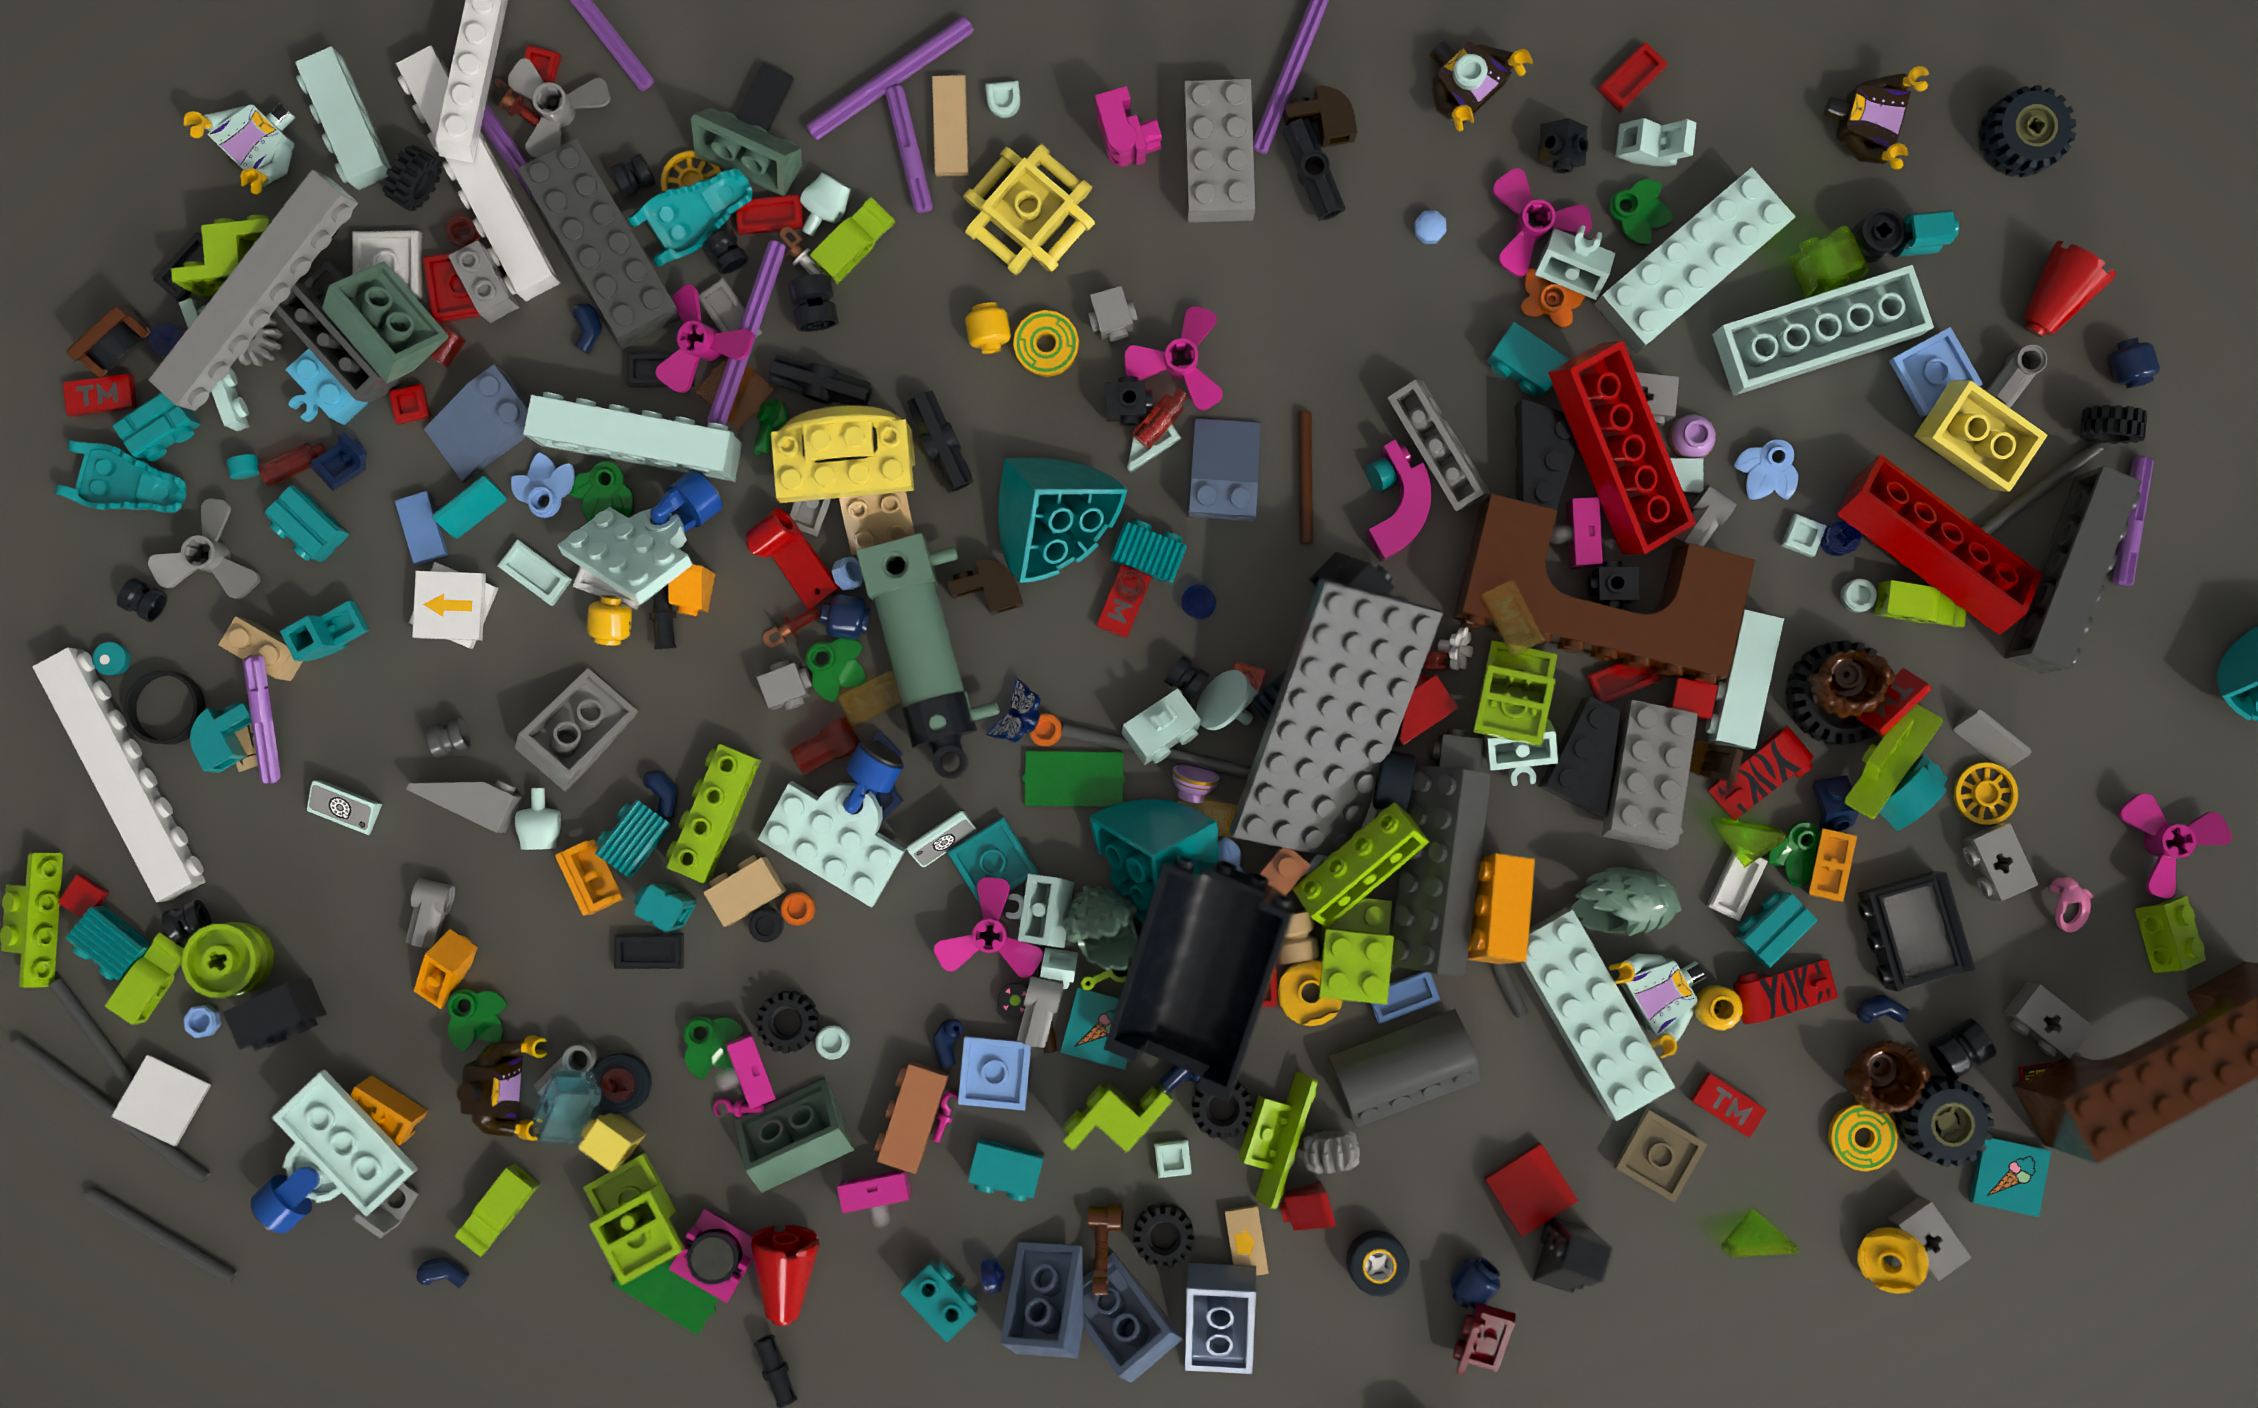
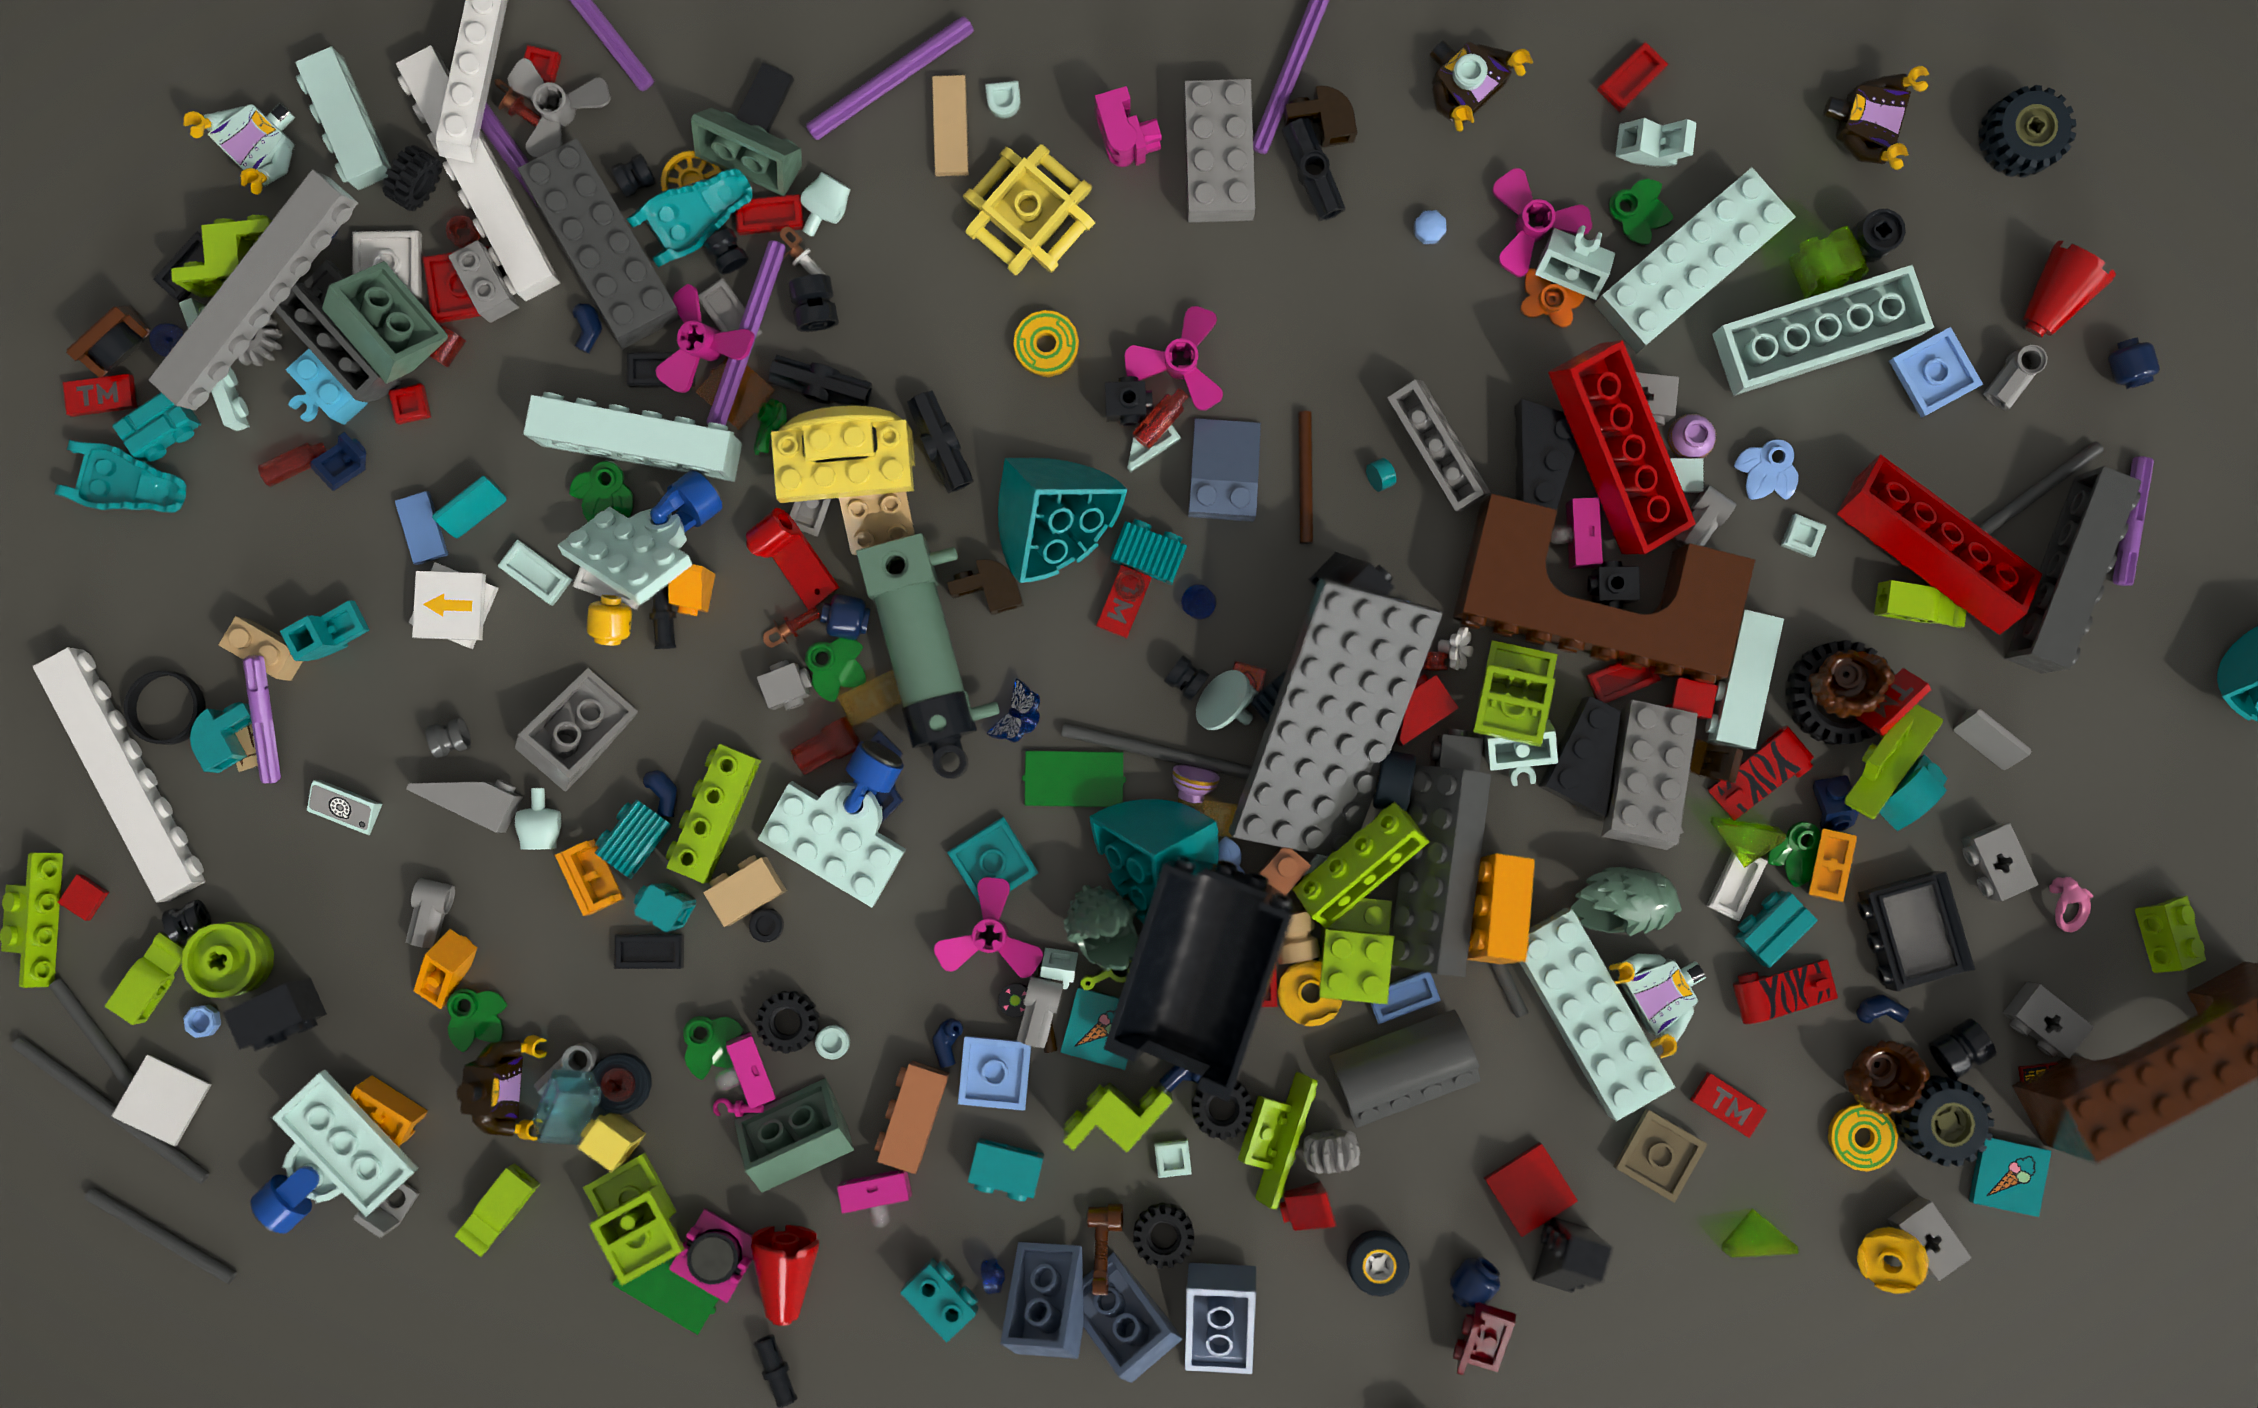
teal brick [65,906,152,981] -> none
teal tile [92,642,131,676] -> none
black wheel [117,578,167,622] -> none
light grey piece [148,498,260,599] -> none
teal piece [226,454,261,479] -> none
teal brick [264,485,349,562] -> none
dark blue arm [416,1257,470,1288] -> none
sand blue slope [424,364,529,482] -> none
light blue plate [511,453,575,518] -> none
orange tile [781,892,816,925] -> none
lime piece [810,197,895,285] -> none
light blue tile [831,557,864,591] -> none
medium lavender axle [885,85,933,213] -> none
slope [907,811,977,867] -> none
dark pink hand [932,1091,959,1143] -> none
yellow head [965,302,1011,354] -> none
light aqua brick [1006,874,1074,948] -> none
orange tile [1029,713,1062,747] -> none
light grey brick [1088,286,1137,342] -> none
light aqua brick [1122,688,1201,765] -> none
tan tile [1224,1205,1269,1276] -> none
dark pink arch [1365,439,1431,562] -> none
clear yellow tile [1481,580,1544,656] -> none
teal brick [1487,322,1569,398] -> none
black brick [1538,118,1588,174] -> none
yellow head [1693,985,1742,1030] -> none
clear blue wheel [1820,521,1861,557] -> none
light aqua tile [1840,579,1877,613] -> none
teal brick [1892,210,1959,257] -> none
light yellow brick [1914,380,2048,492] -> none
yellow wheel [1953,762,2018,825] -> none
black tyre [2080,405,2147,444] -> none
dark pink piece [2118,793,2232,898] -> none

